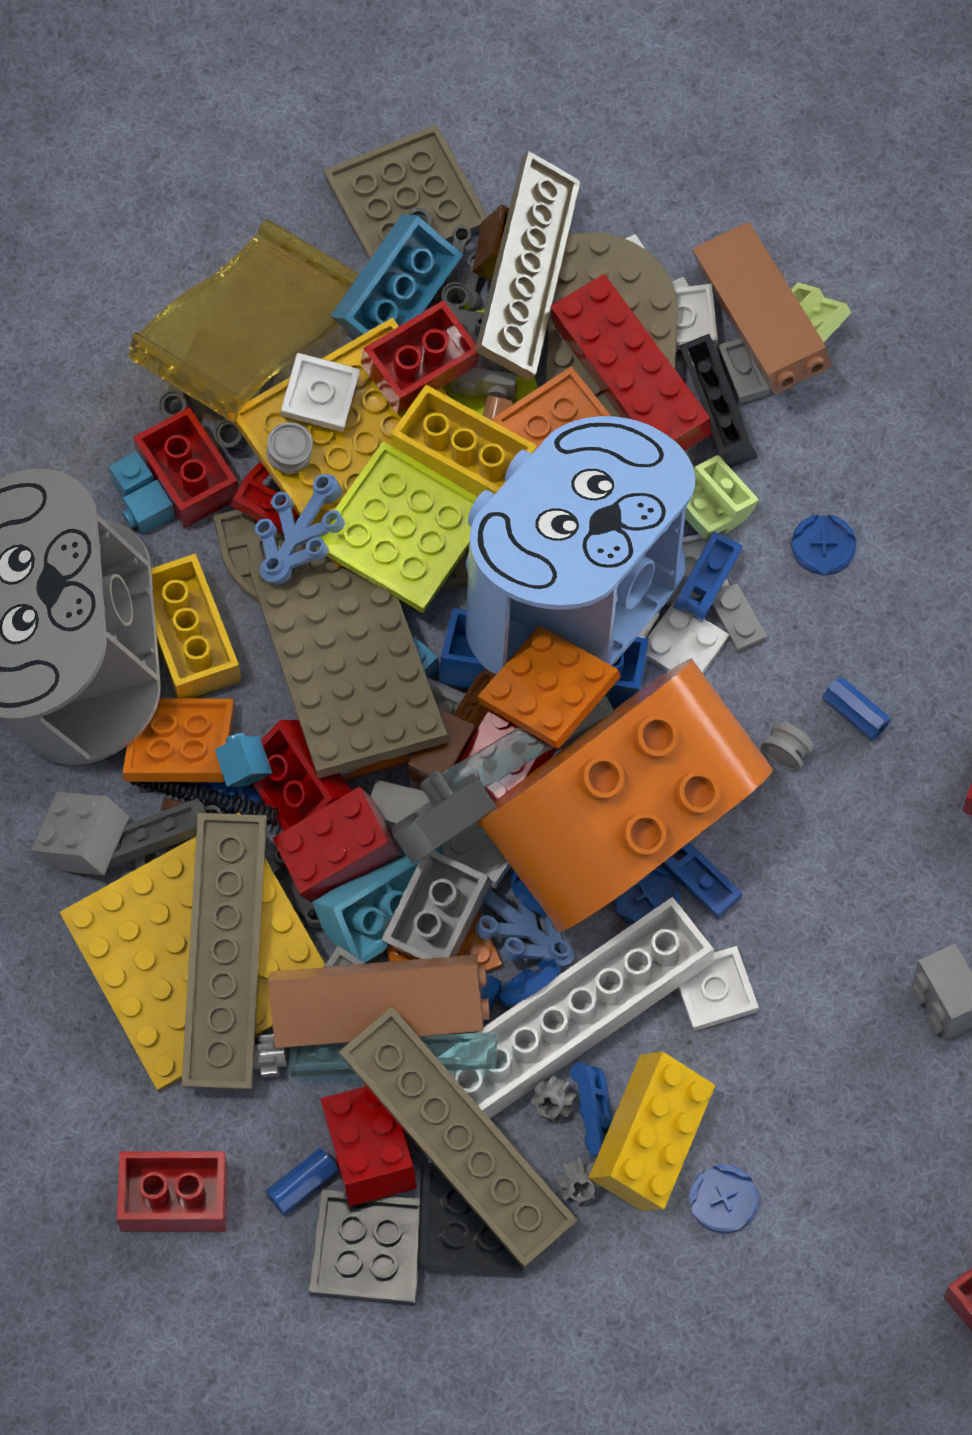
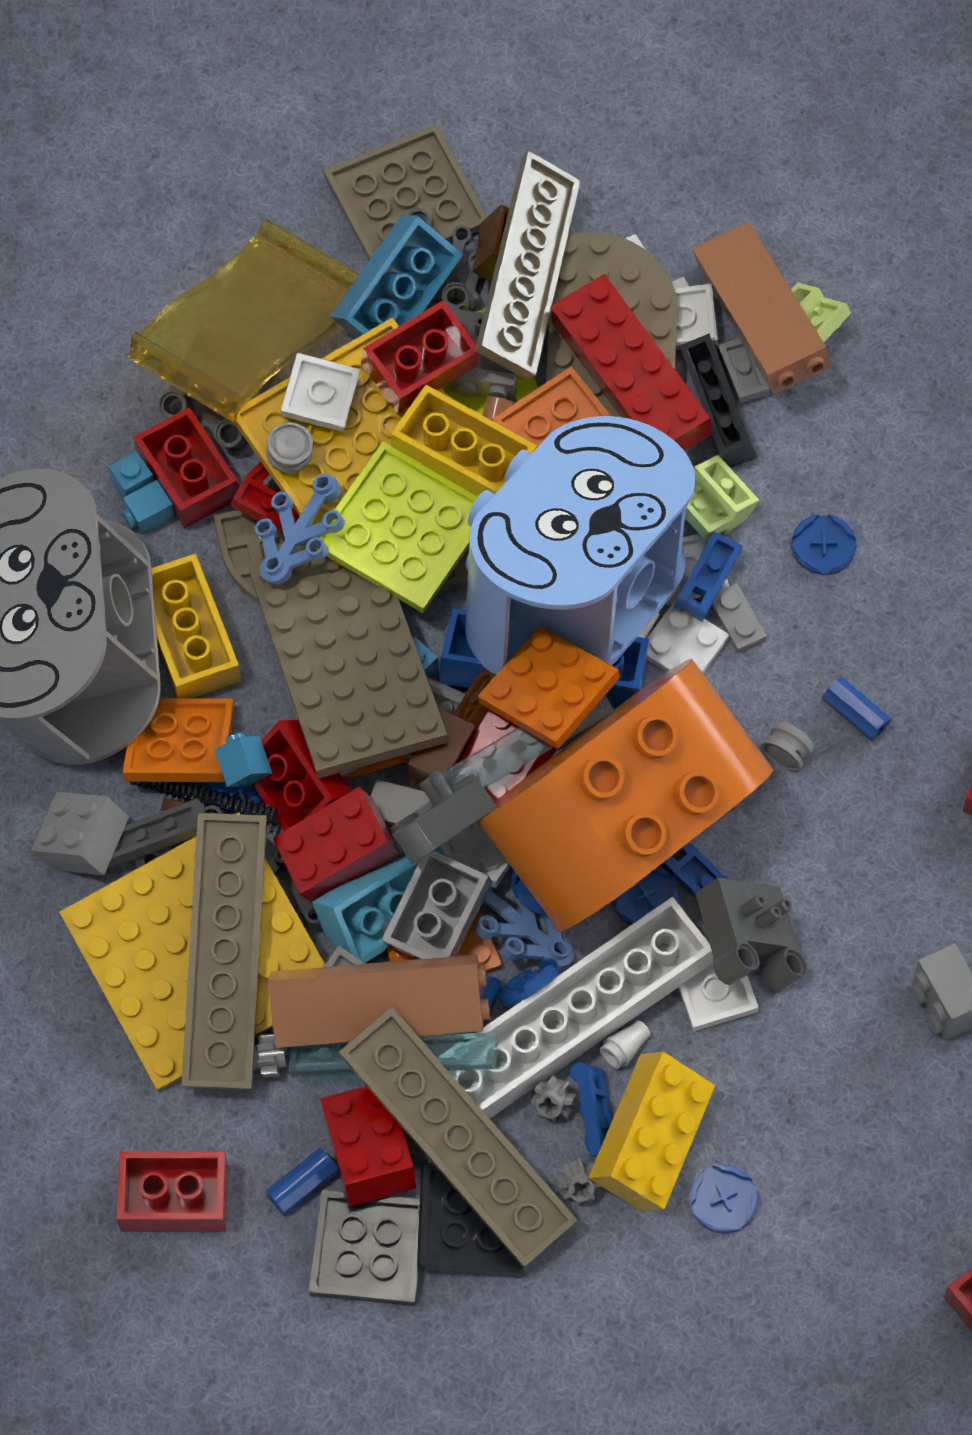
none -> white cone [600,1020,651,1069]
none -> dark grey piece [695,878,807,991]

